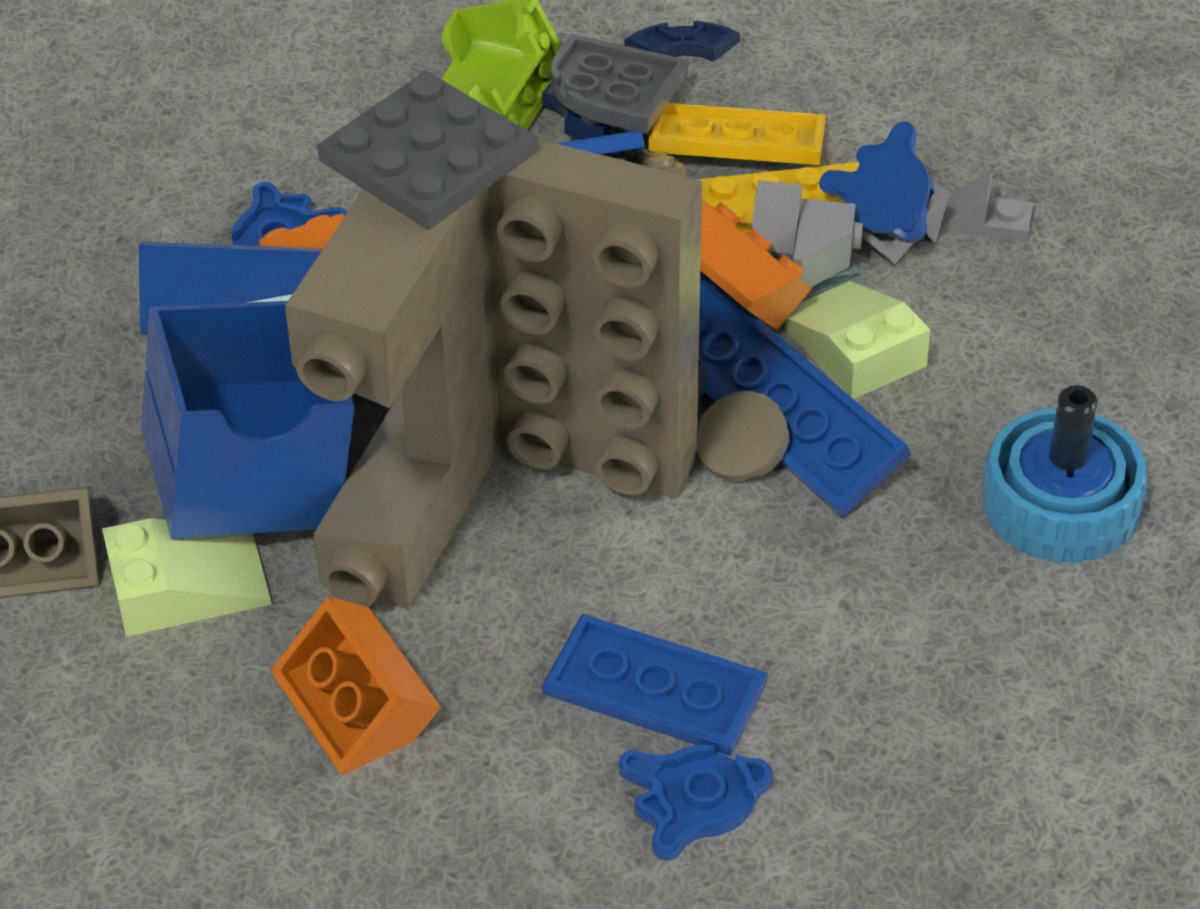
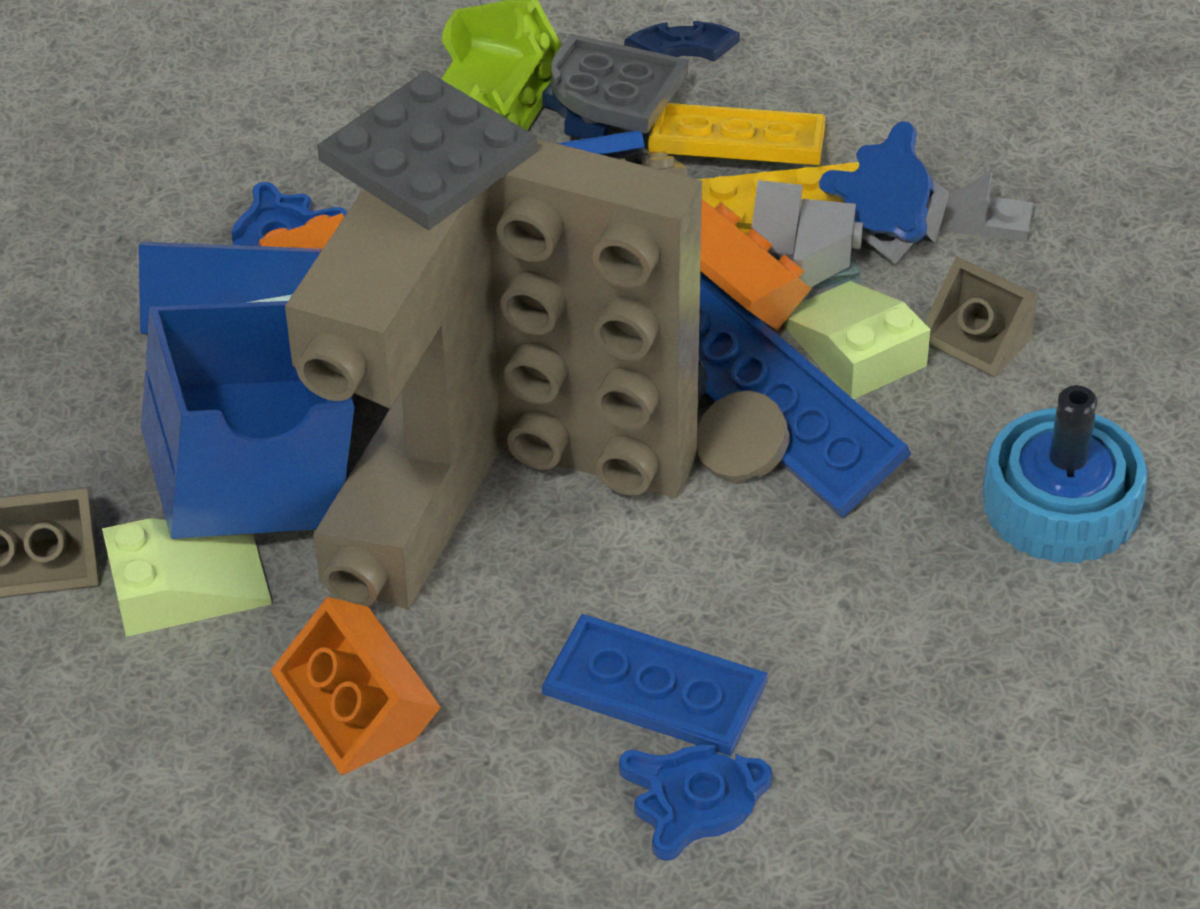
none -> dark tan slope [925,256,1038,377]

